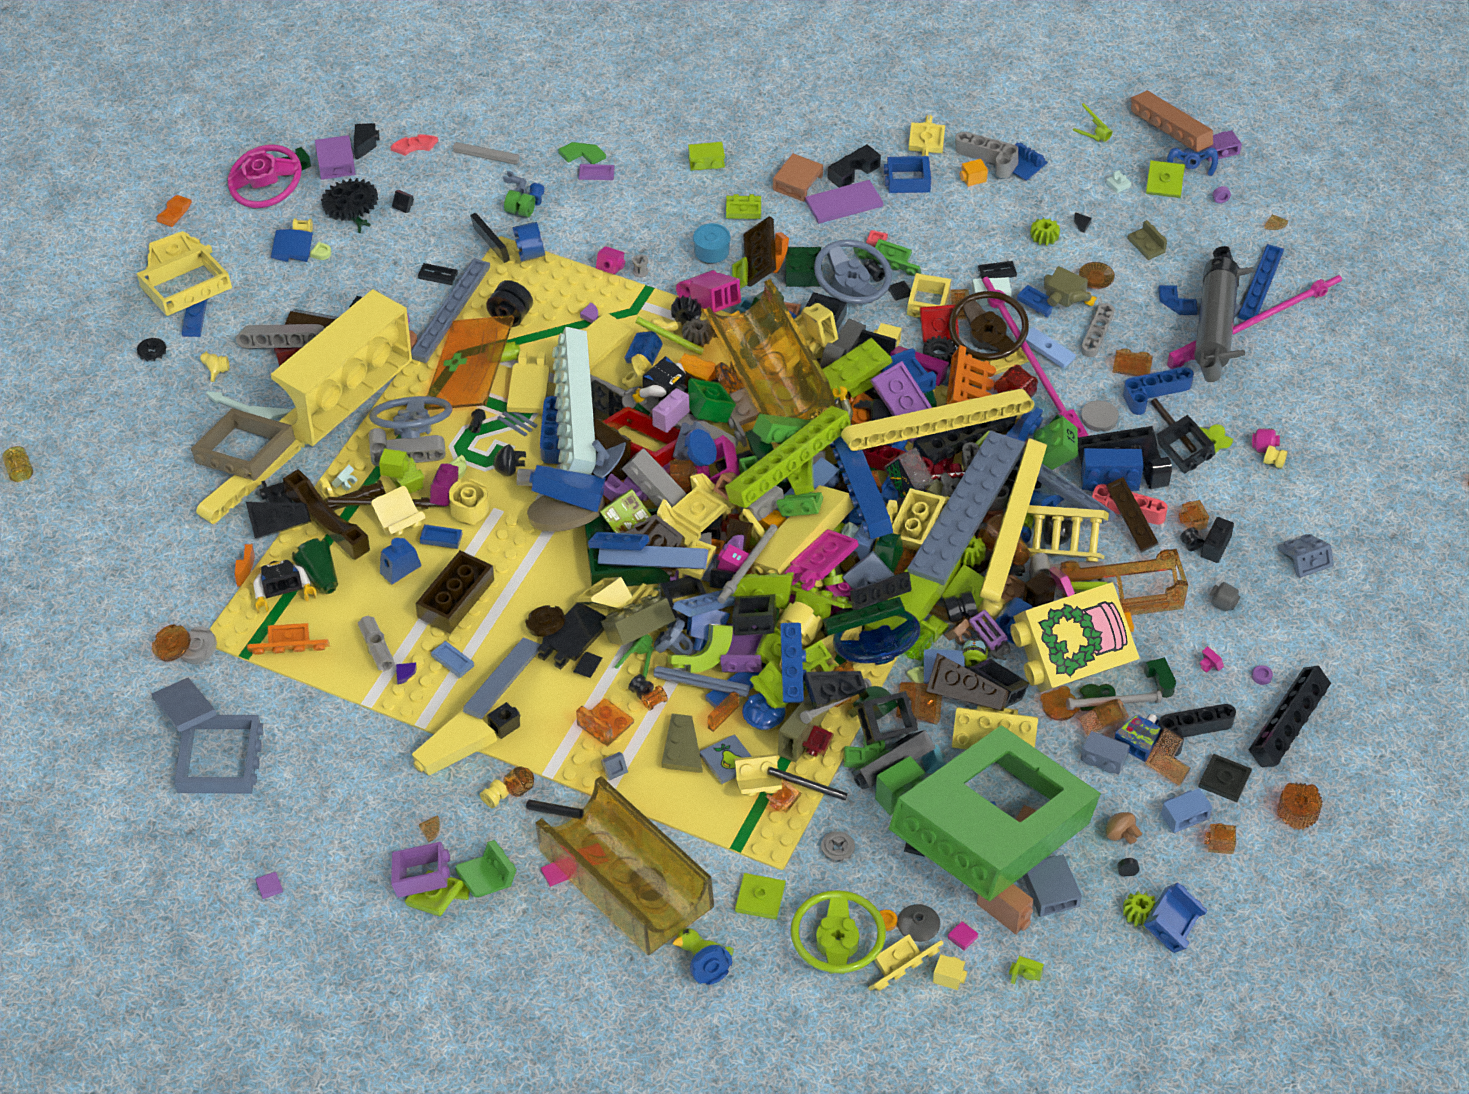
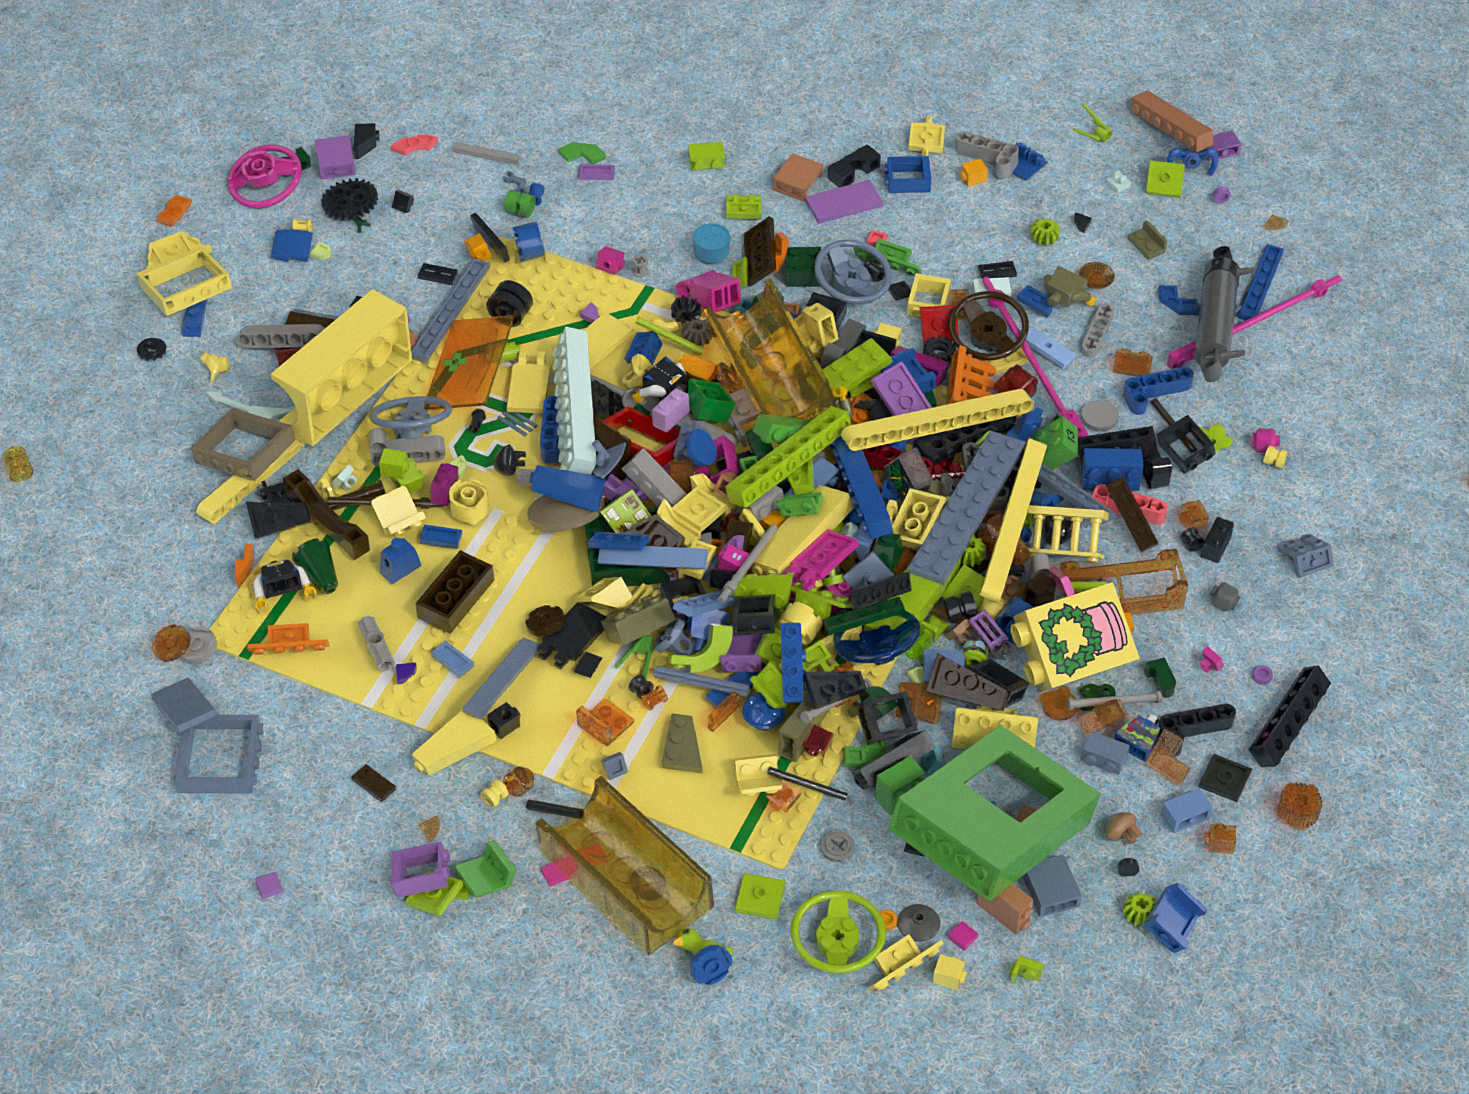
sand blue tile [700,734,752,784] -> none
none -> dark brown tile [351,764,396,803]
none -> light orange window [464,233,492,261]

